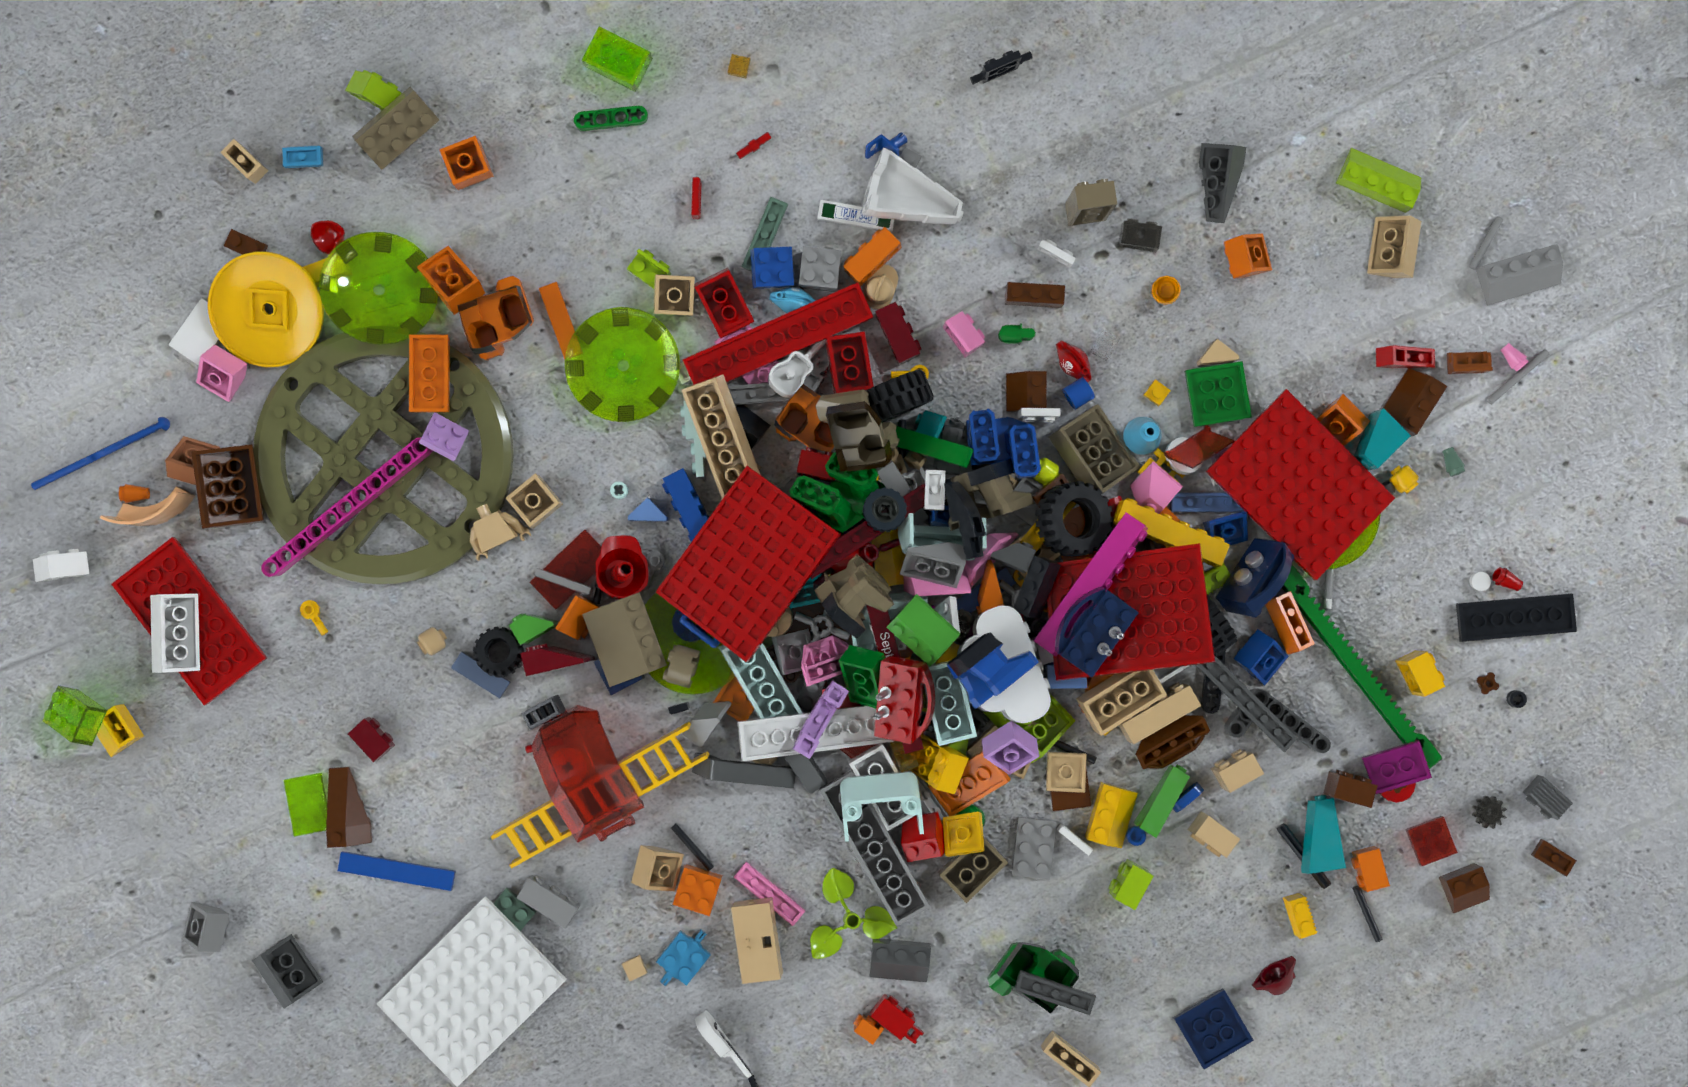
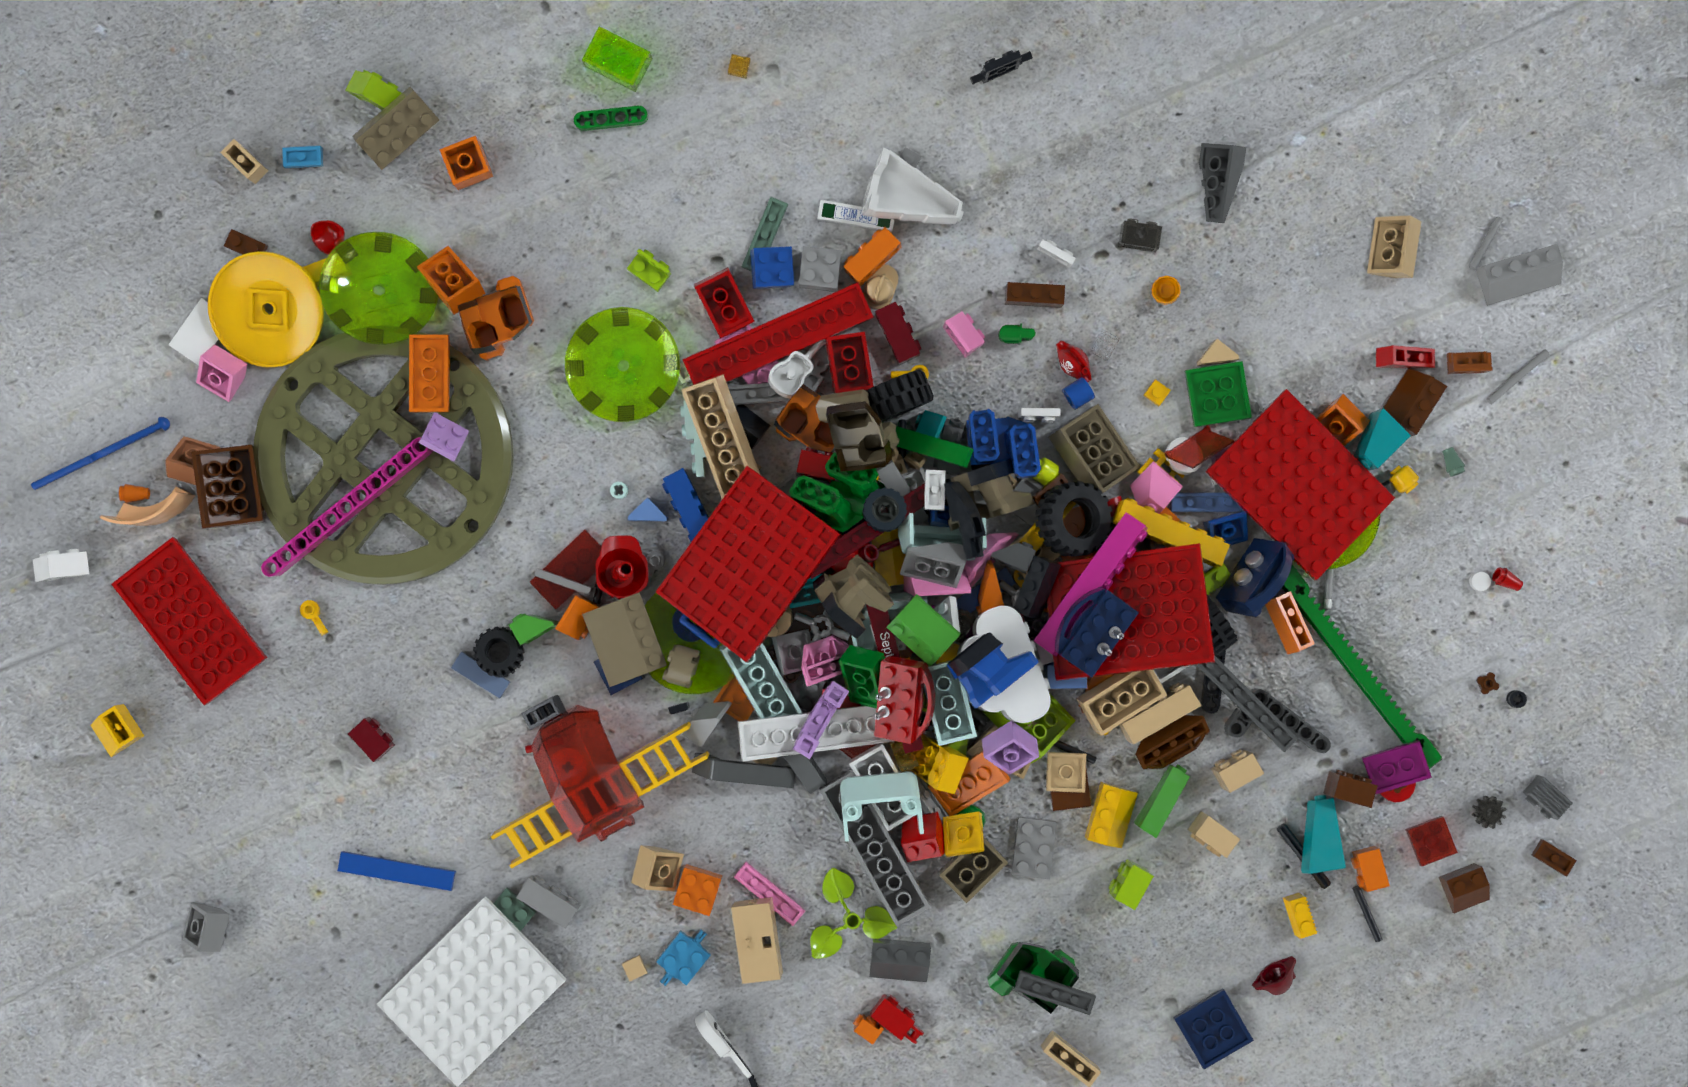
clear neon green brick [43,685,107,746] -> none
white slope [150,594,200,673] -> none
dark grey slope [252,934,323,1009] -> none
clear neon green piece [284,773,327,836] -> none
reddish brown wedge [326,767,372,848] -> none
tan head [417,627,447,656] -> none
tan torso [470,504,531,561] -> none
tan brick [506,473,563,529] -> none
dark red slope [520,644,596,676] -> none
orange tile [539,282,583,360] -> none
tan brick [653,274,695,316] -> none
black bar [671,823,714,871] -> none
red tile [691,177,702,219] -> none
red bar [736,132,771,159] -> none
medium azure hat [769,287,816,313] -> none
blue bracket [865,132,907,159] -> none
reddish brown slope [1006,371,1047,412] -> none
white tile [1056,824,1093,856] -> none
dark tan brick [1065,179,1117,226] -> none
medium azure cone [1123,417,1162,455] -> none
blue tile [1126,826,1146,846] -> none
blue beam [1173,782,1204,813] -> none
orange slope [1224,233,1272,279] -> none
blue slope [1234,629,1289,686] -> none
lime slope [1336,148,1421,213] -> none
yellow brick [1395,650,1446,697] -> none
black plate [1456,593,1577,642] -> none
bright pink cone [1500,343,1529,372] -> none

